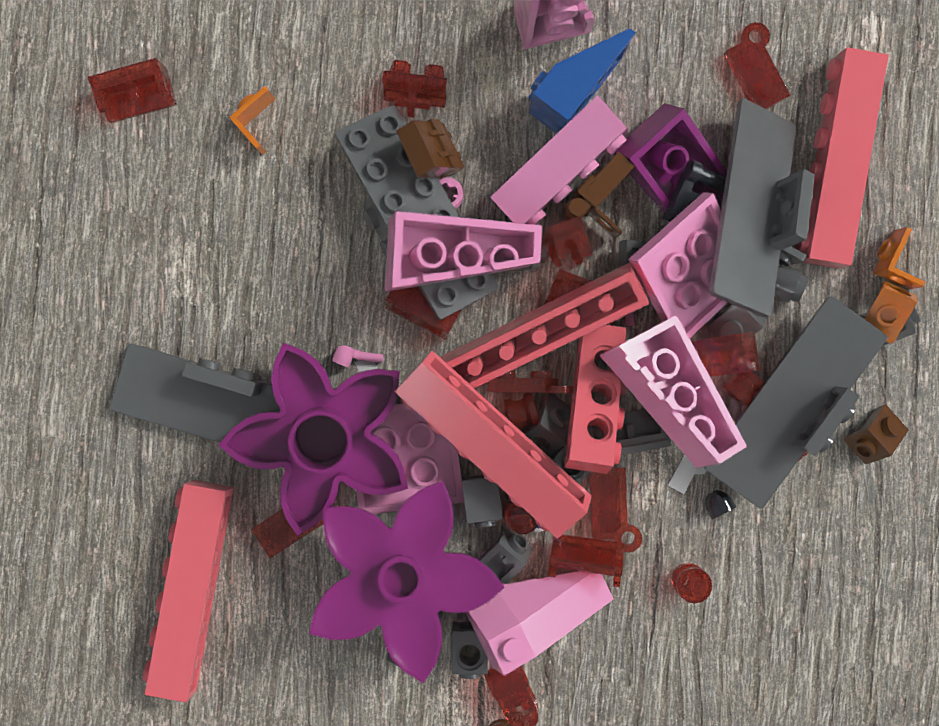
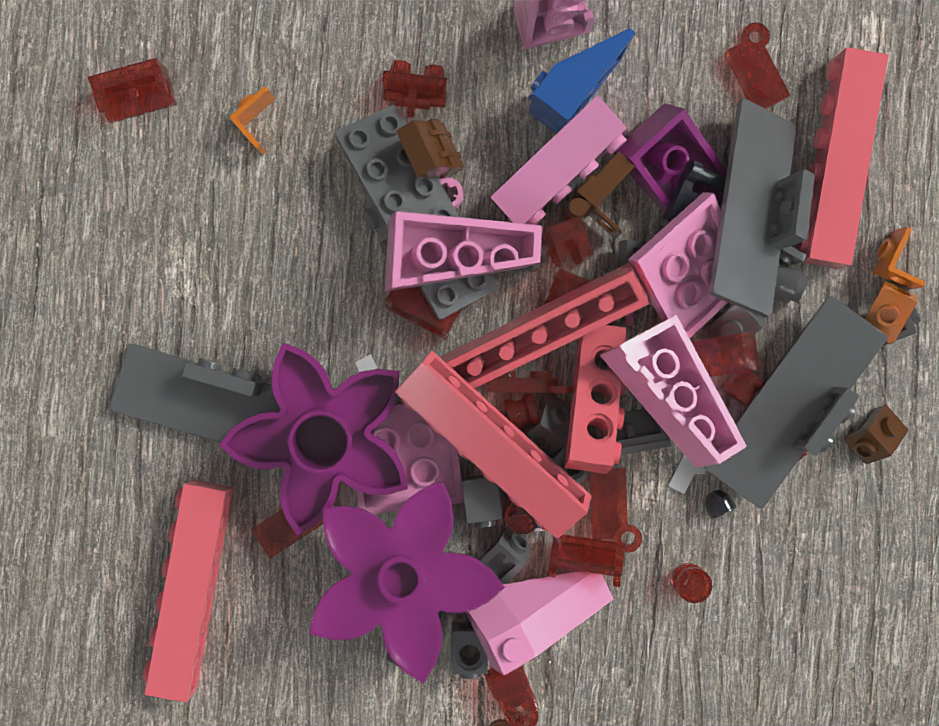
bright pink hand [332,345,383,368] -> none

